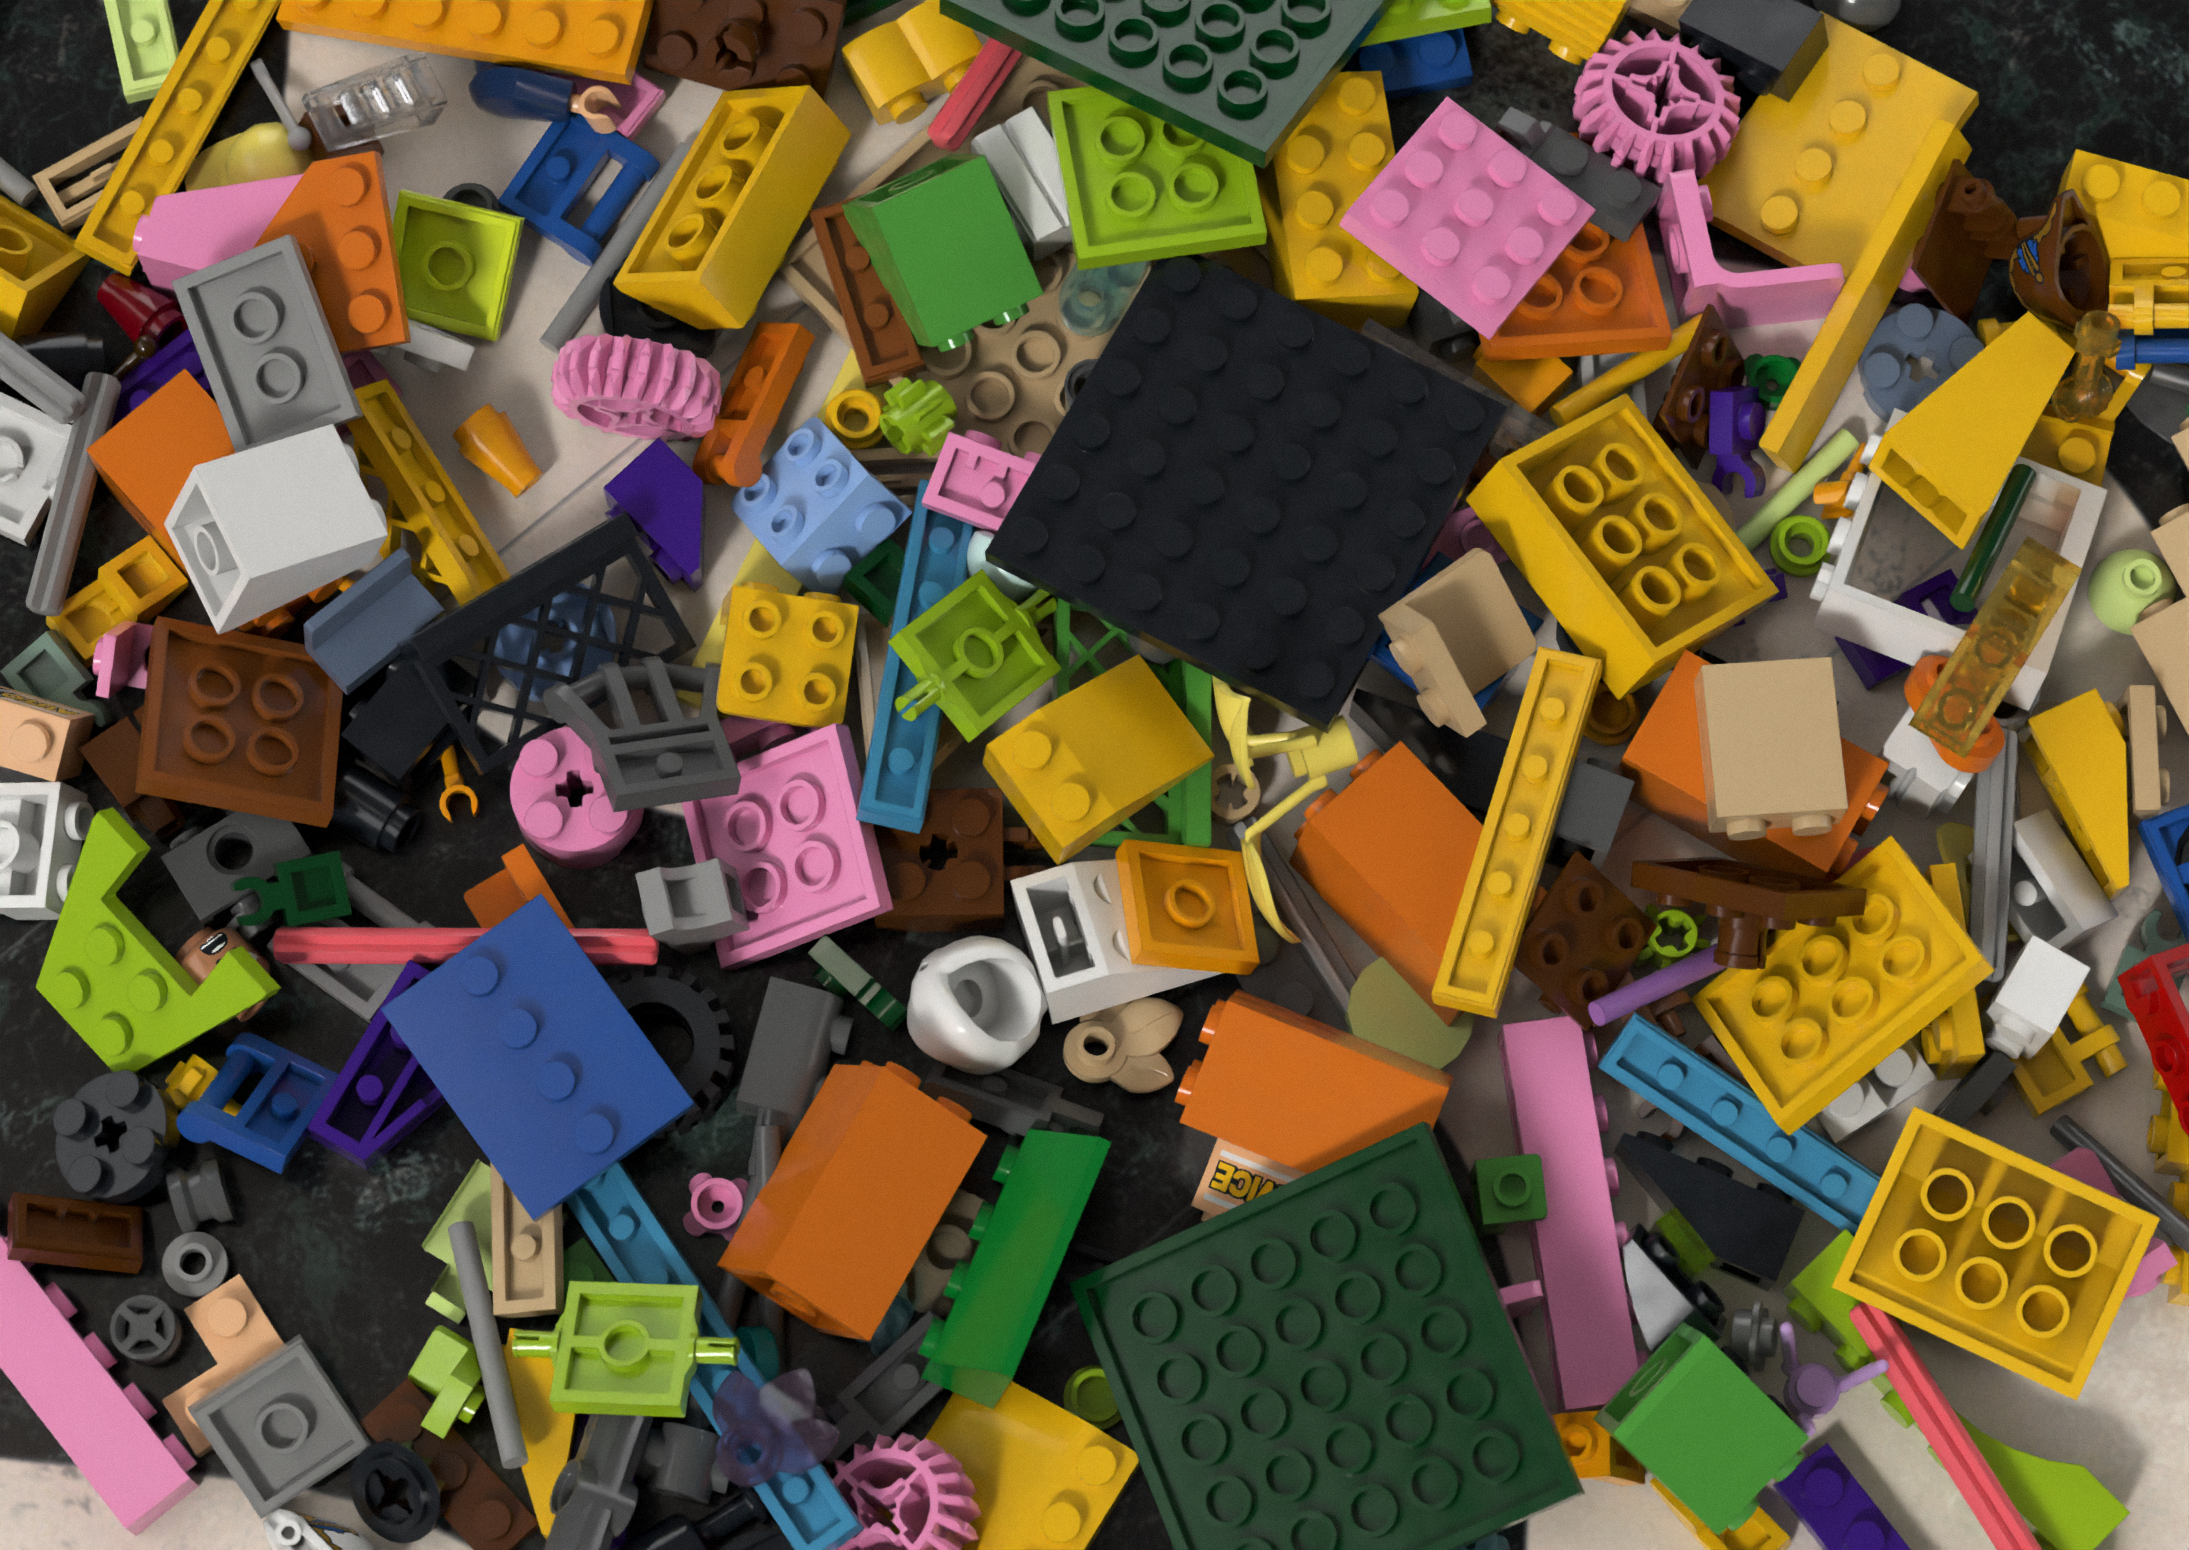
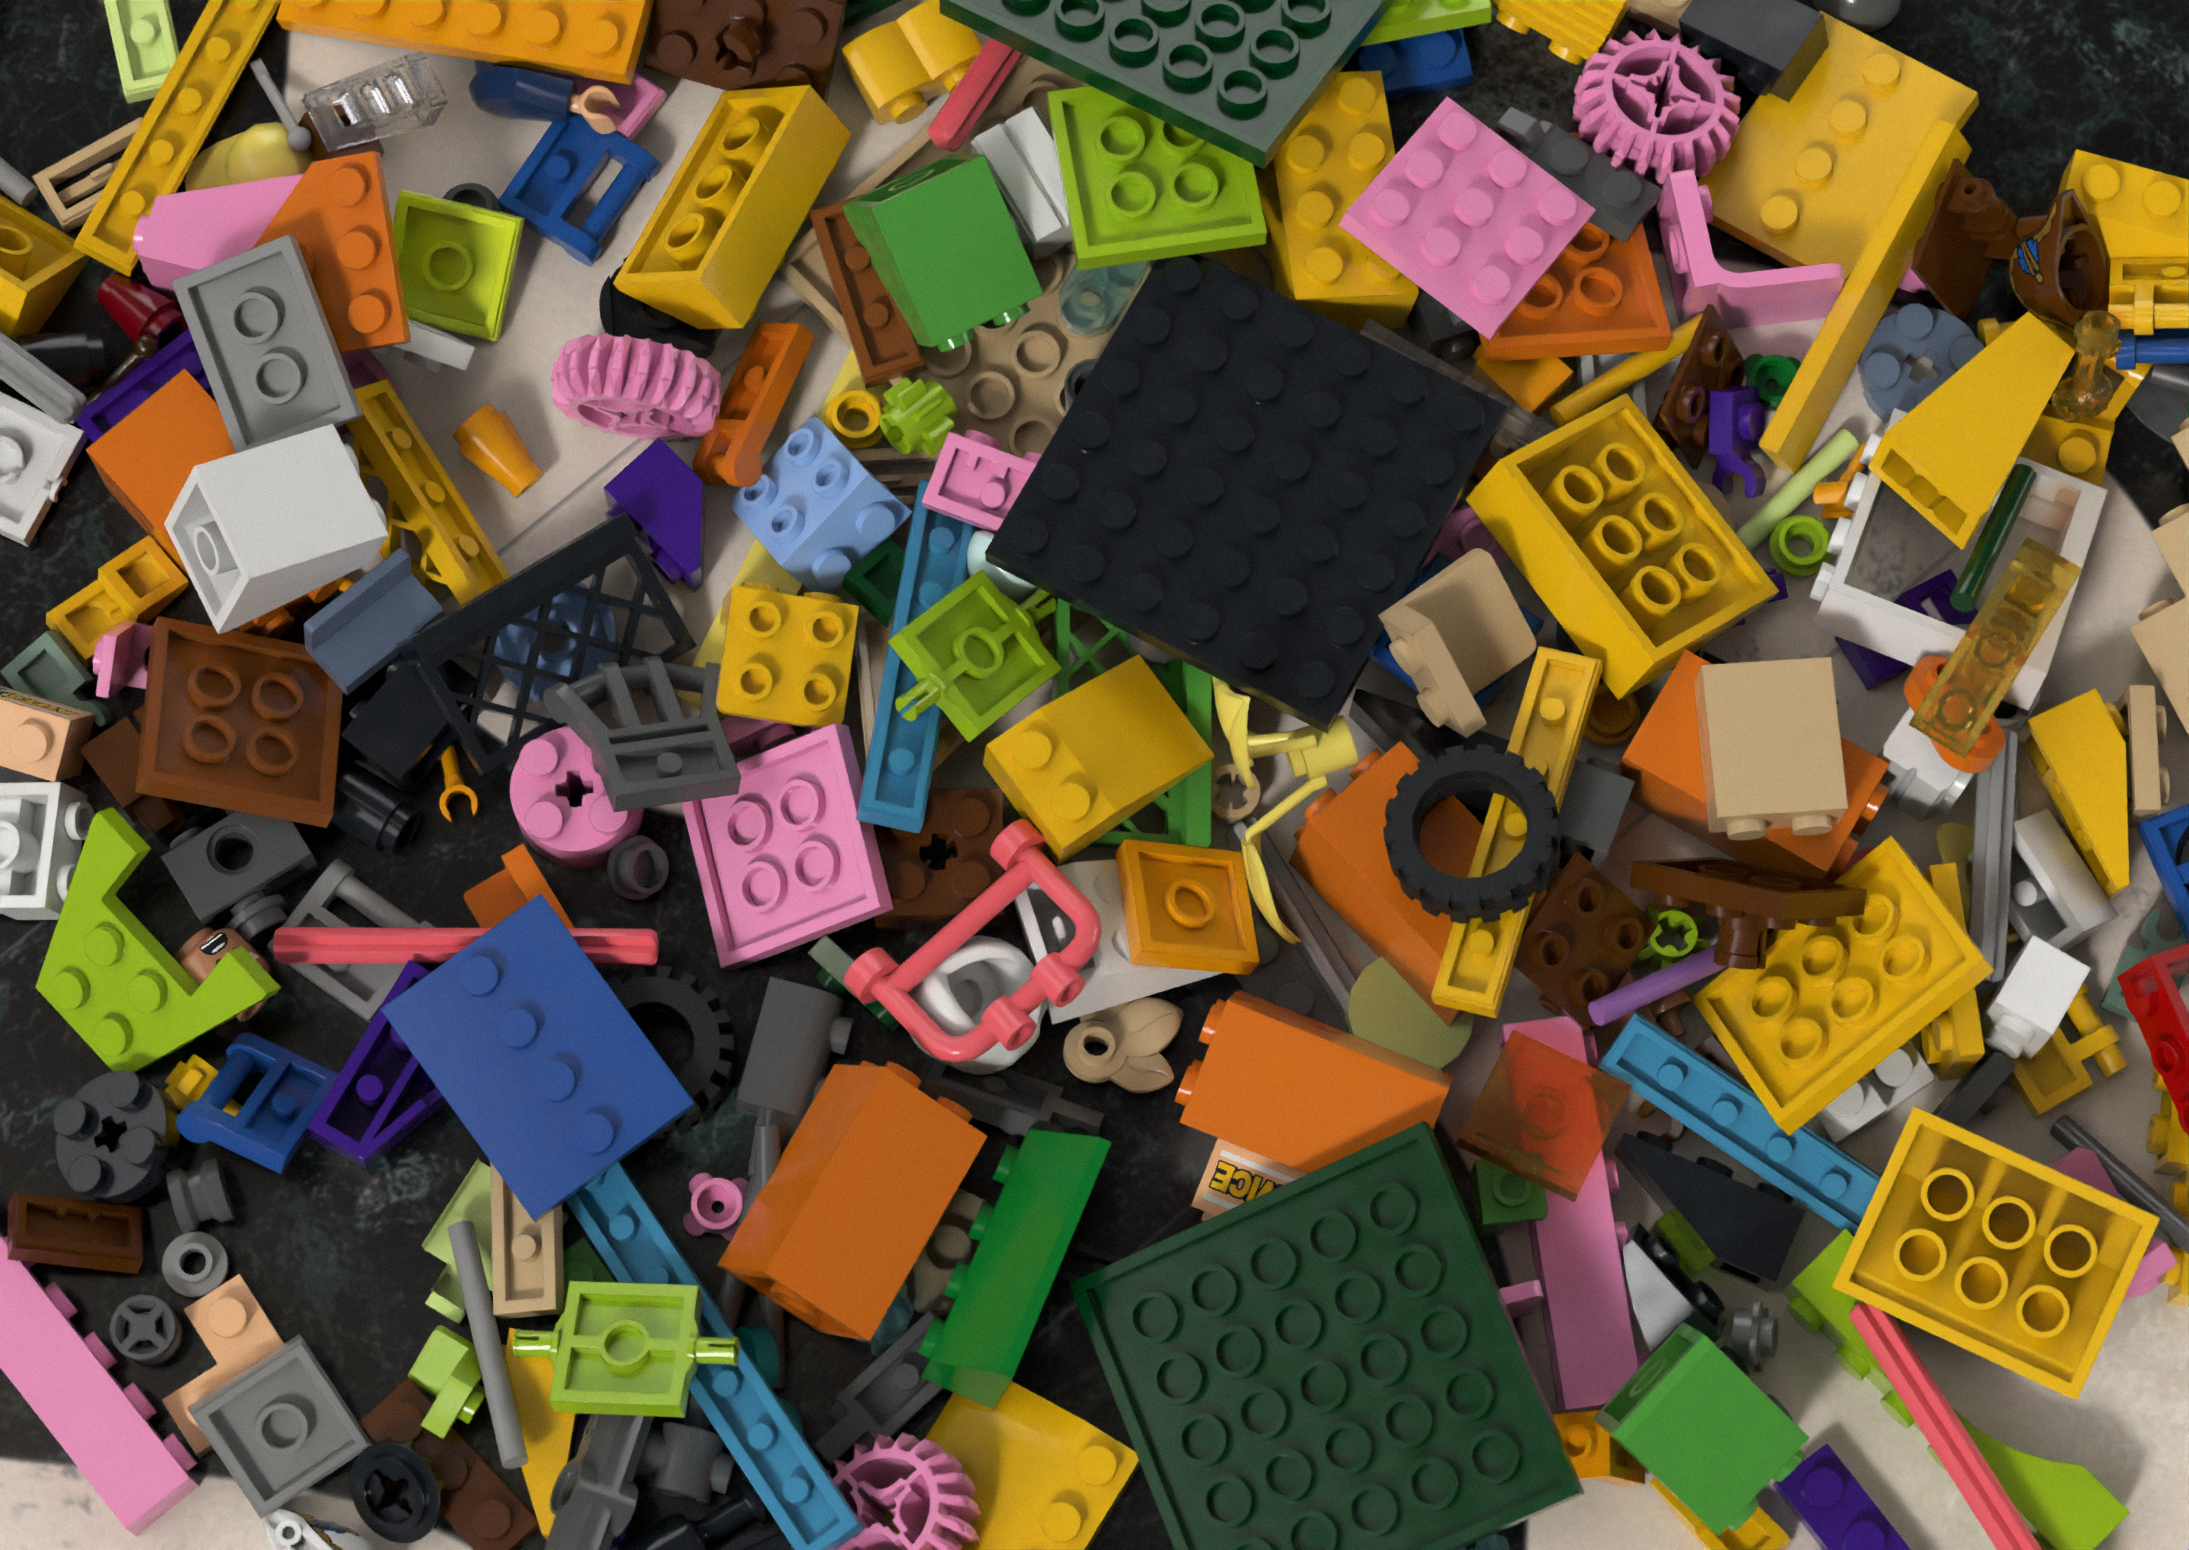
light grey axle [25,372,121,617] -> none
dark green plate [230,851,352,927] -> none
light grey bar [539,142,691,354] -> none
light grey brick [635,857,750,956] -> none
clear purple plate [712,1368,840,1487] -> none
lime plate [1063,1365,1122,1431] -> none
lavender plant [1780,1322,1889,1436] -> none
yellowish green brick [2088,548,2177,635] -> none
none -> dark grey plate [607,835,669,900]
none -> coral bar [844,819,1102,1063]
none -> black tyre [1383,744,1562,924]
none -> clear orange plate [1456,1030,1631,1203]

